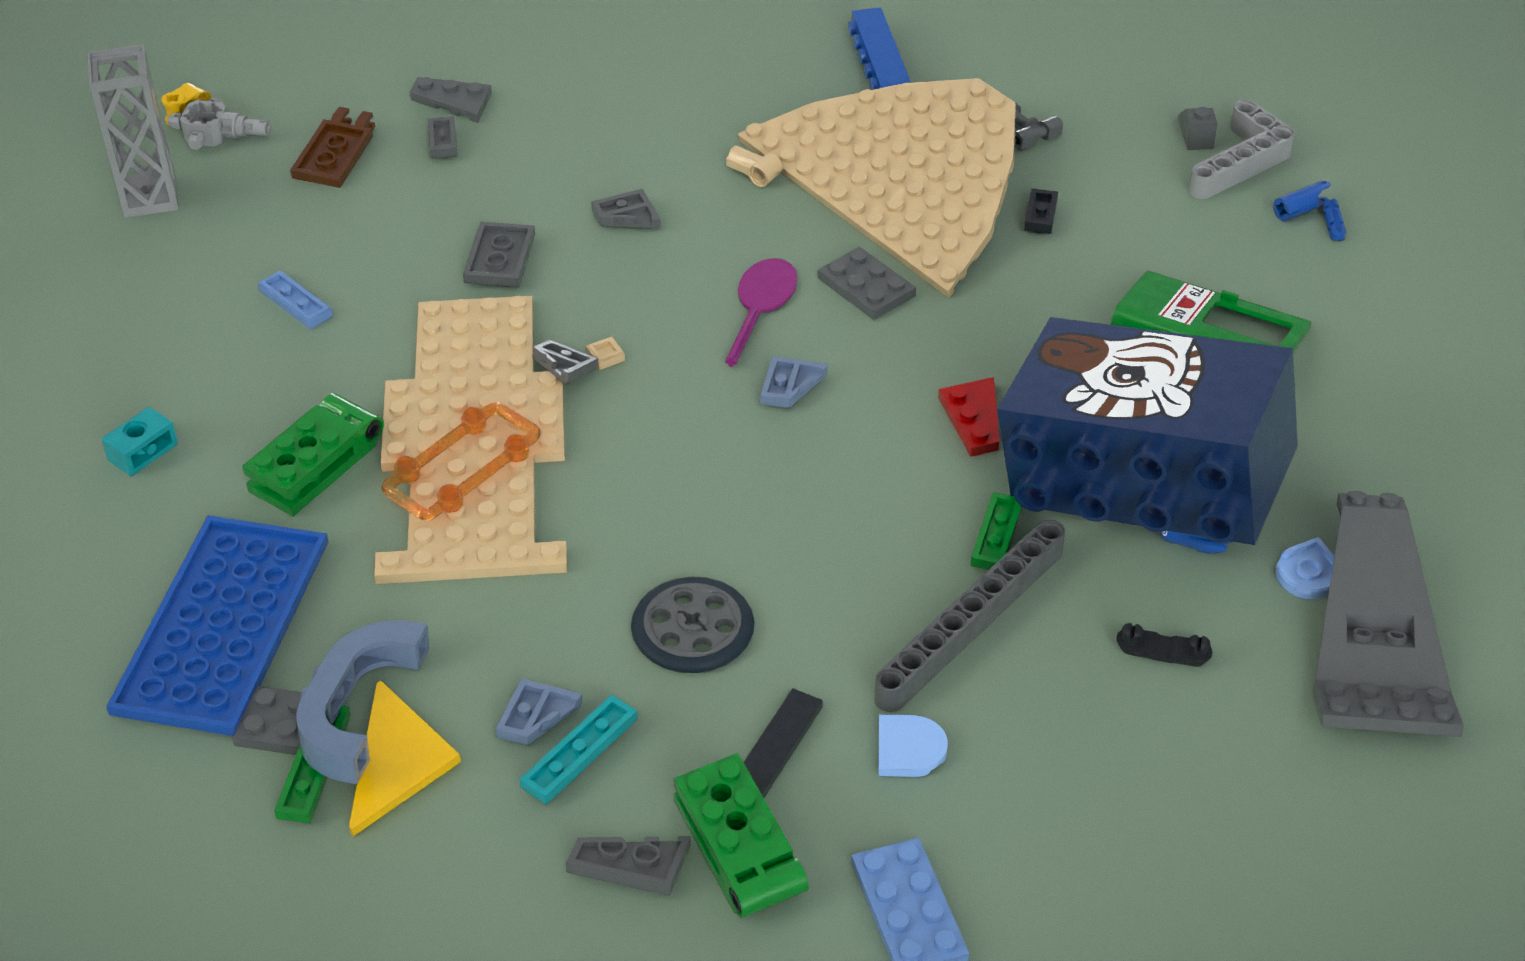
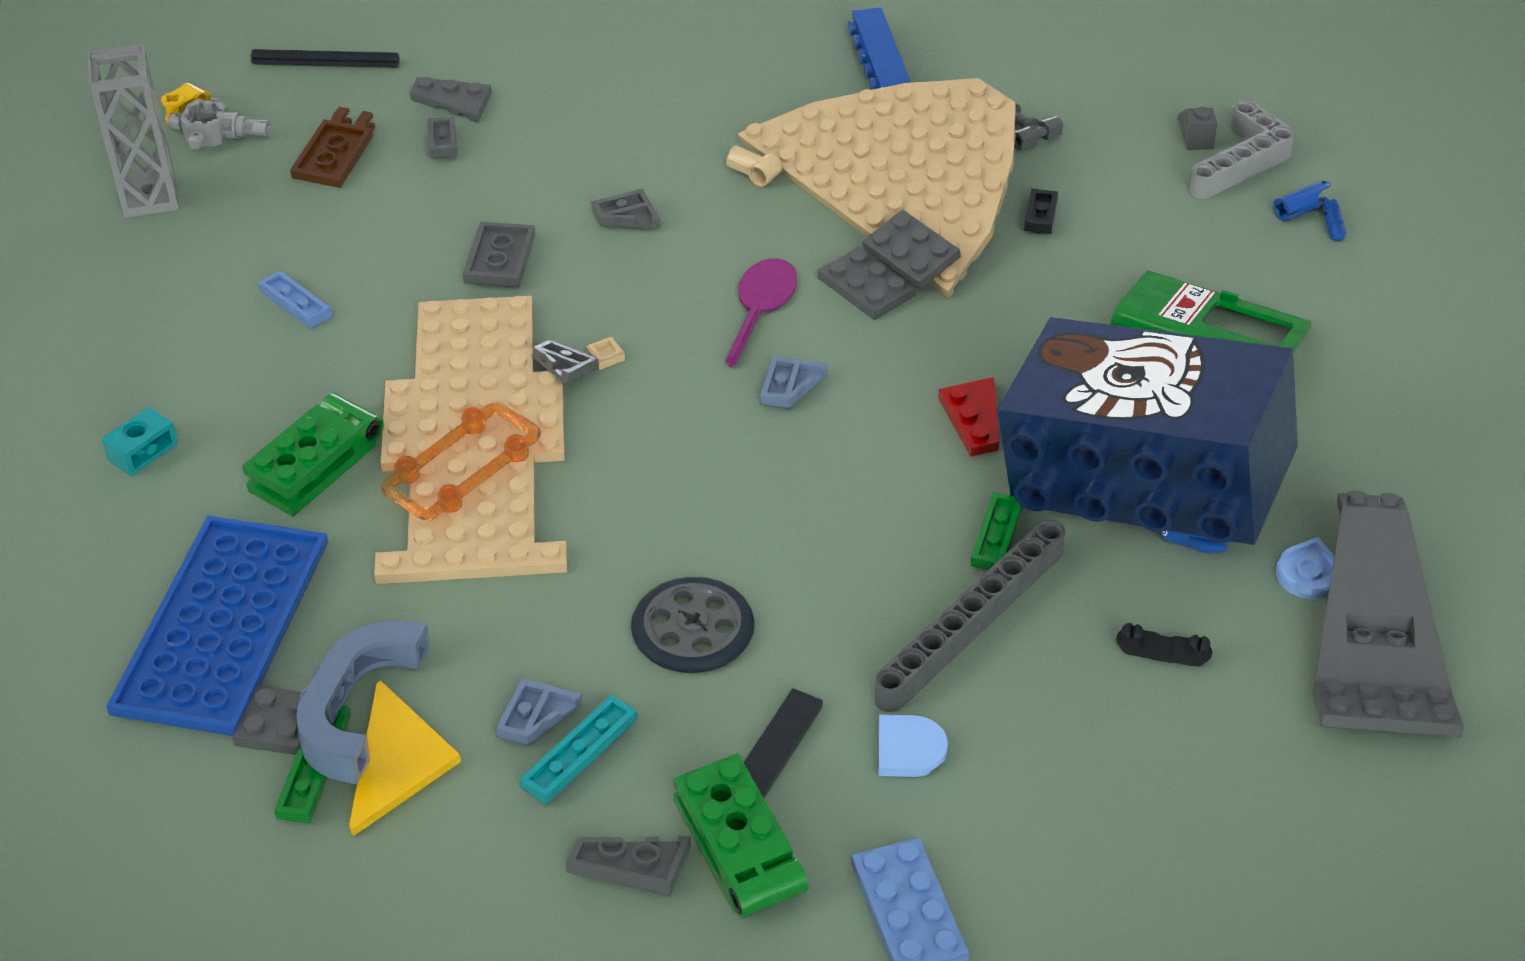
none -> black axle [251,49,400,68]
none -> dark grey plate [862,209,961,289]

